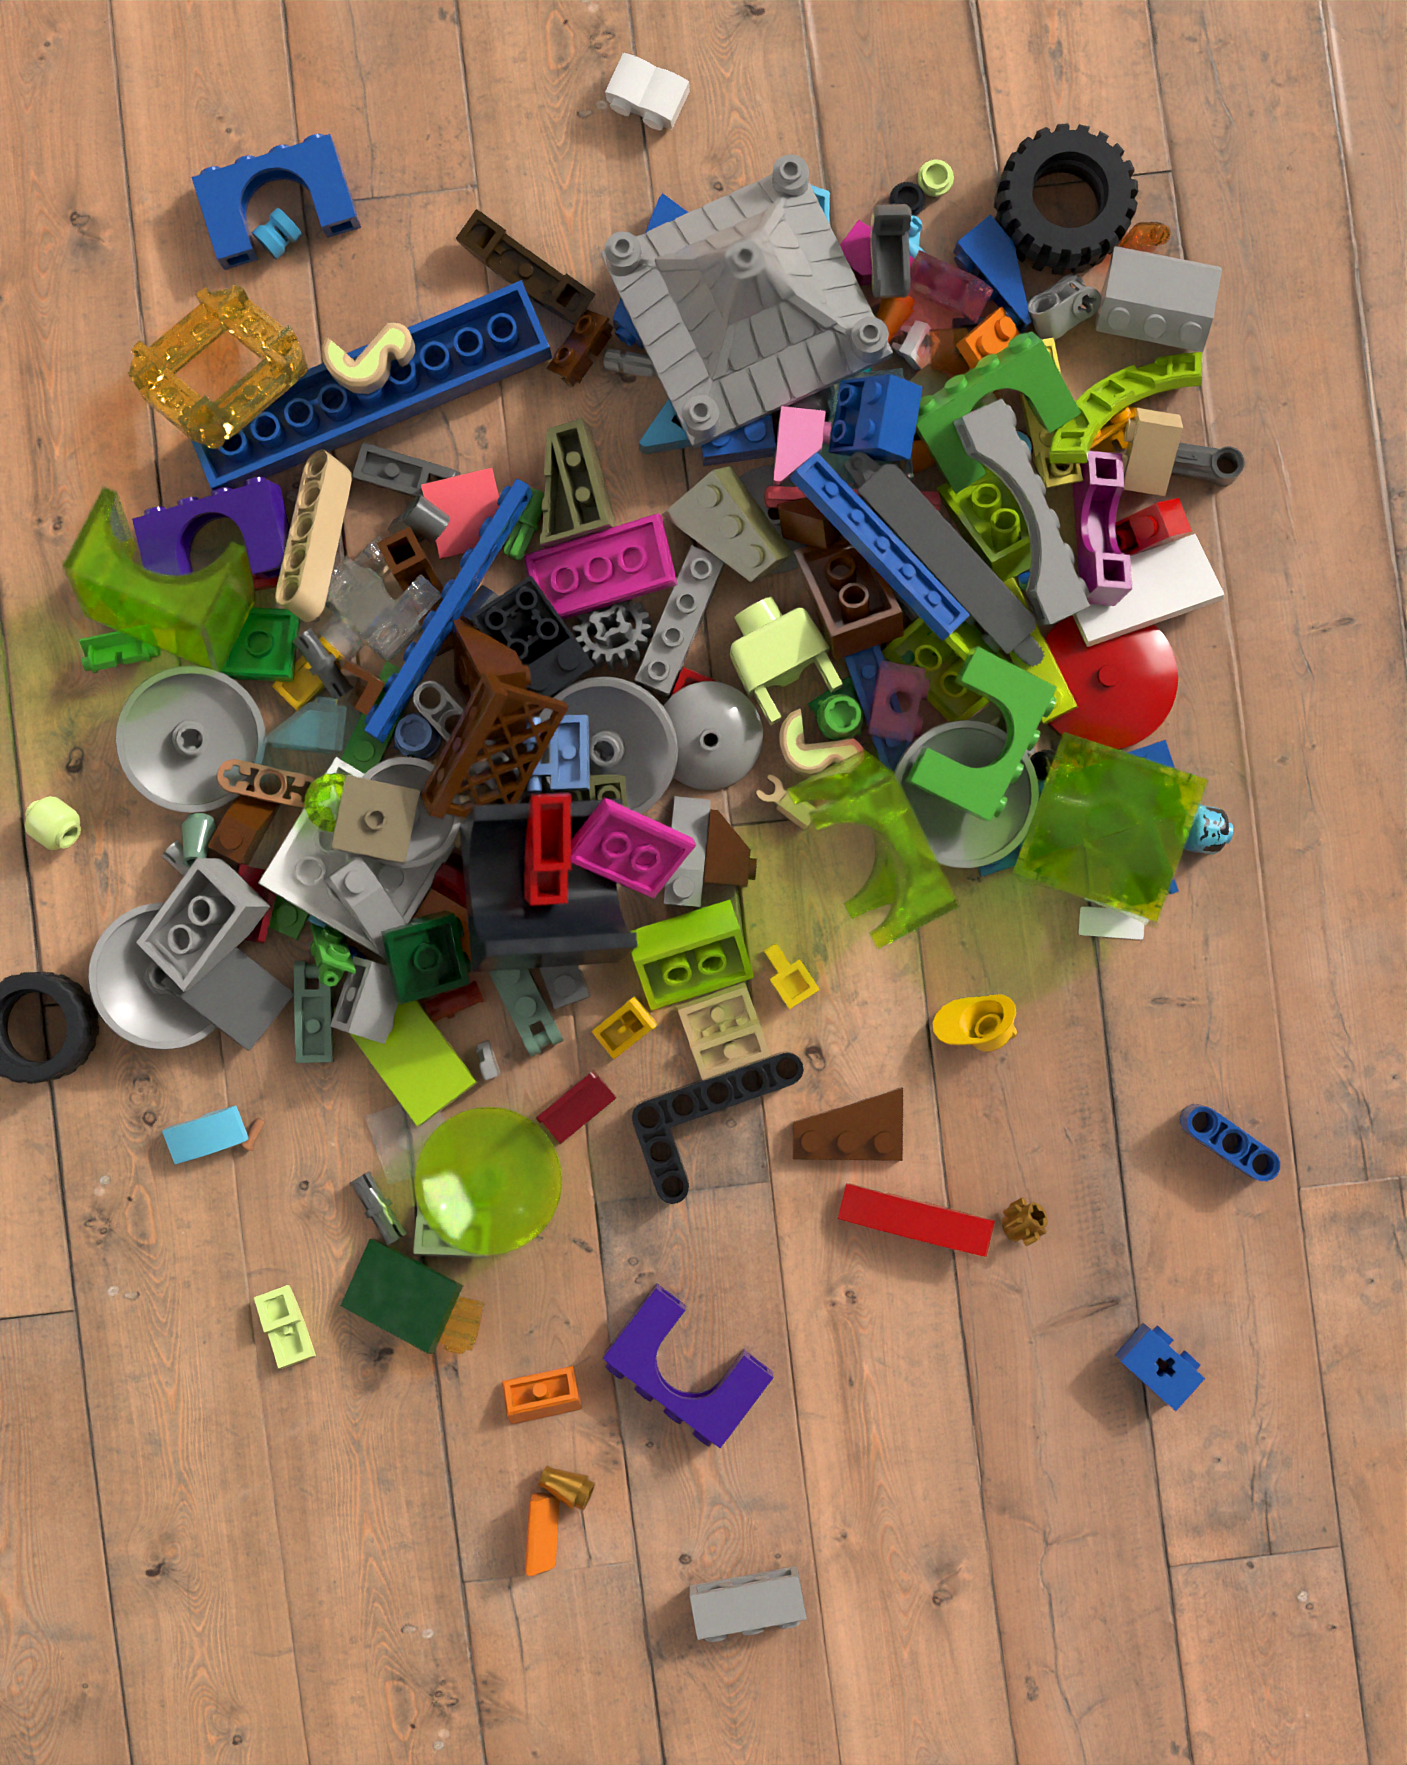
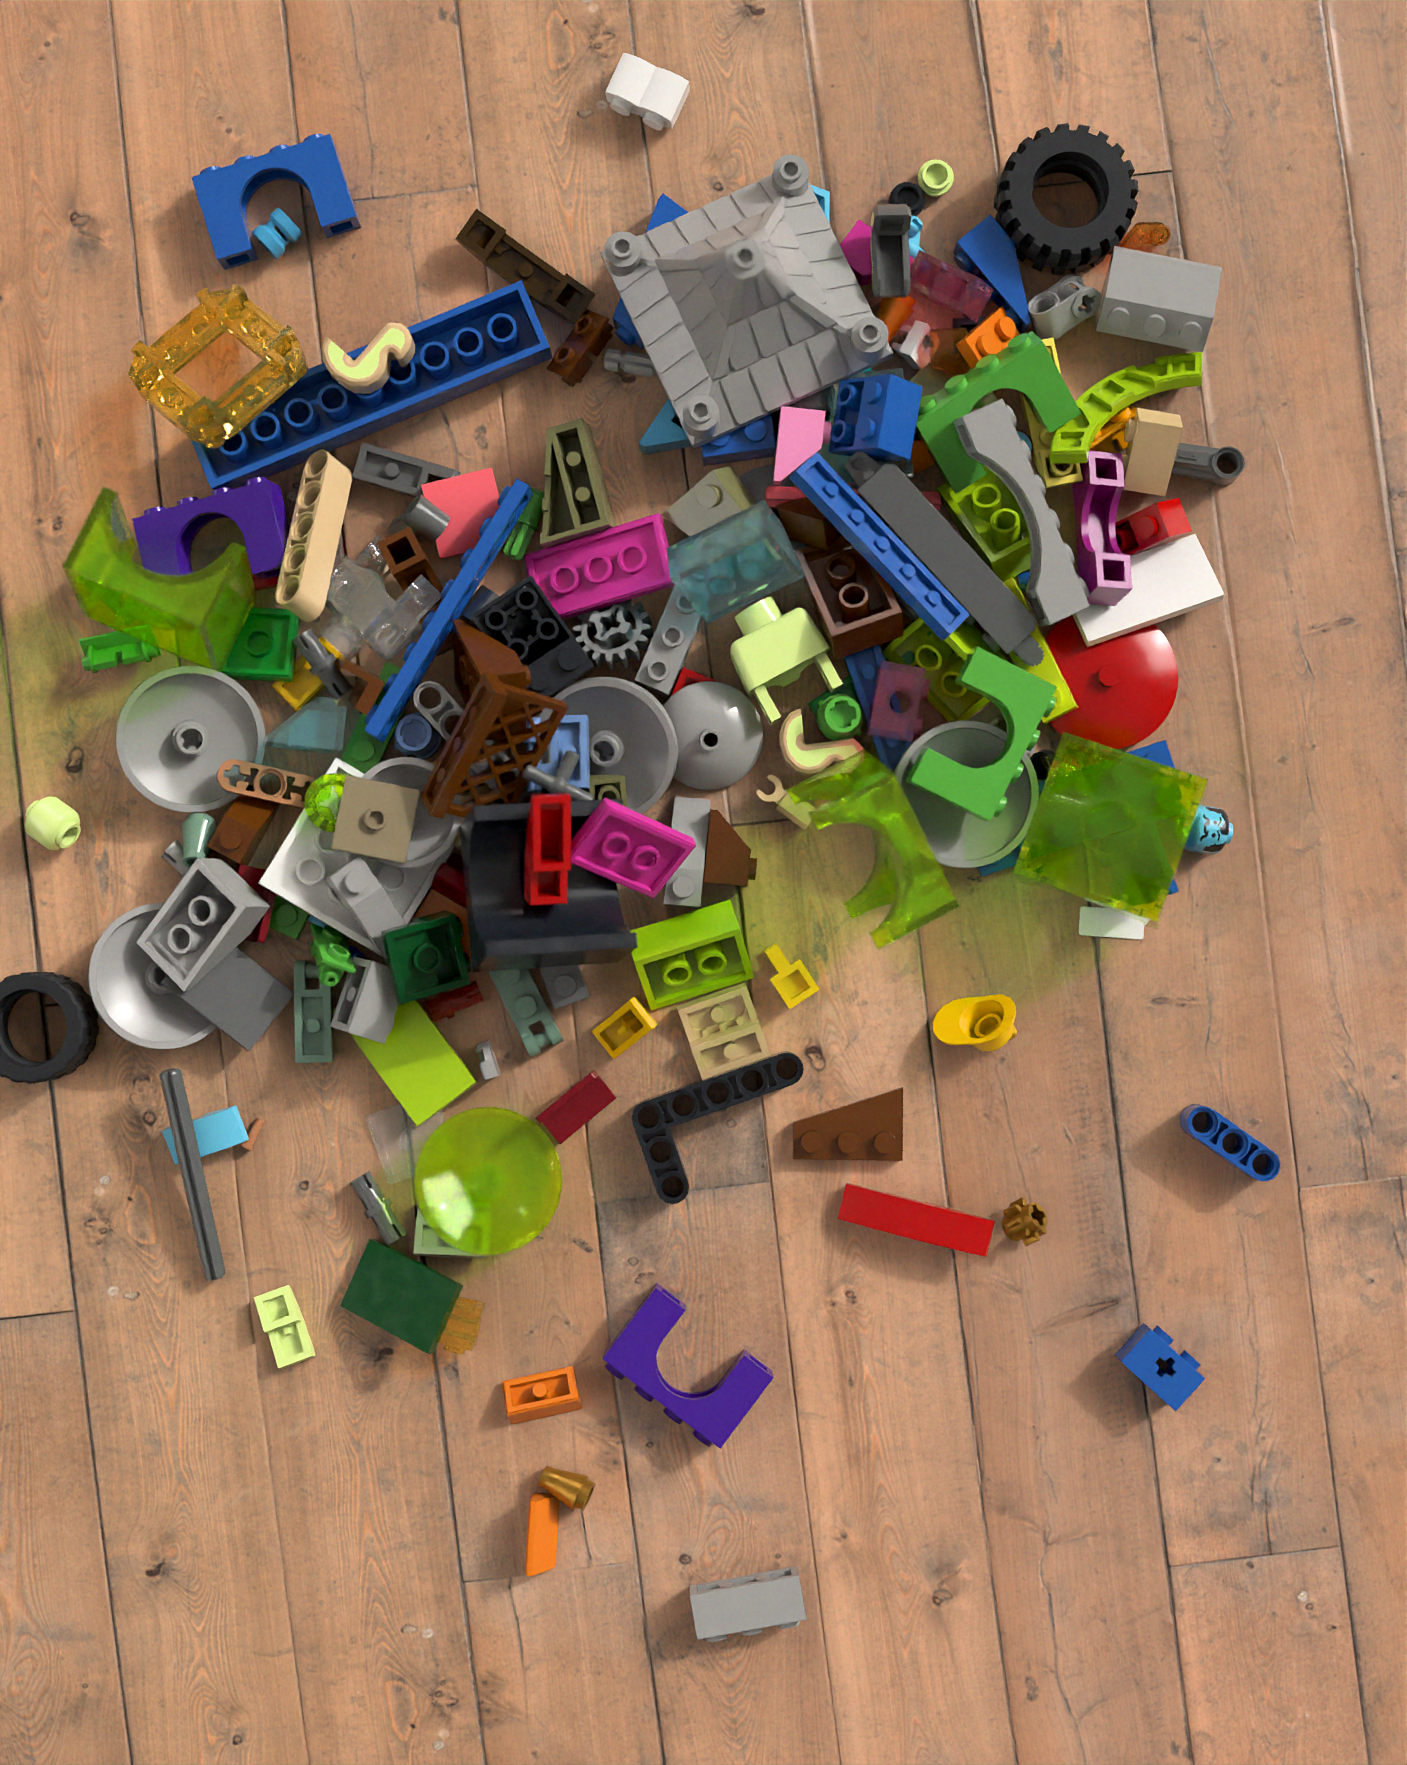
none -> dark grey axle [159,1068,226,1281]
none -> dark grey piece [522,750,594,801]
none -> clear light blue slope [667,500,804,624]

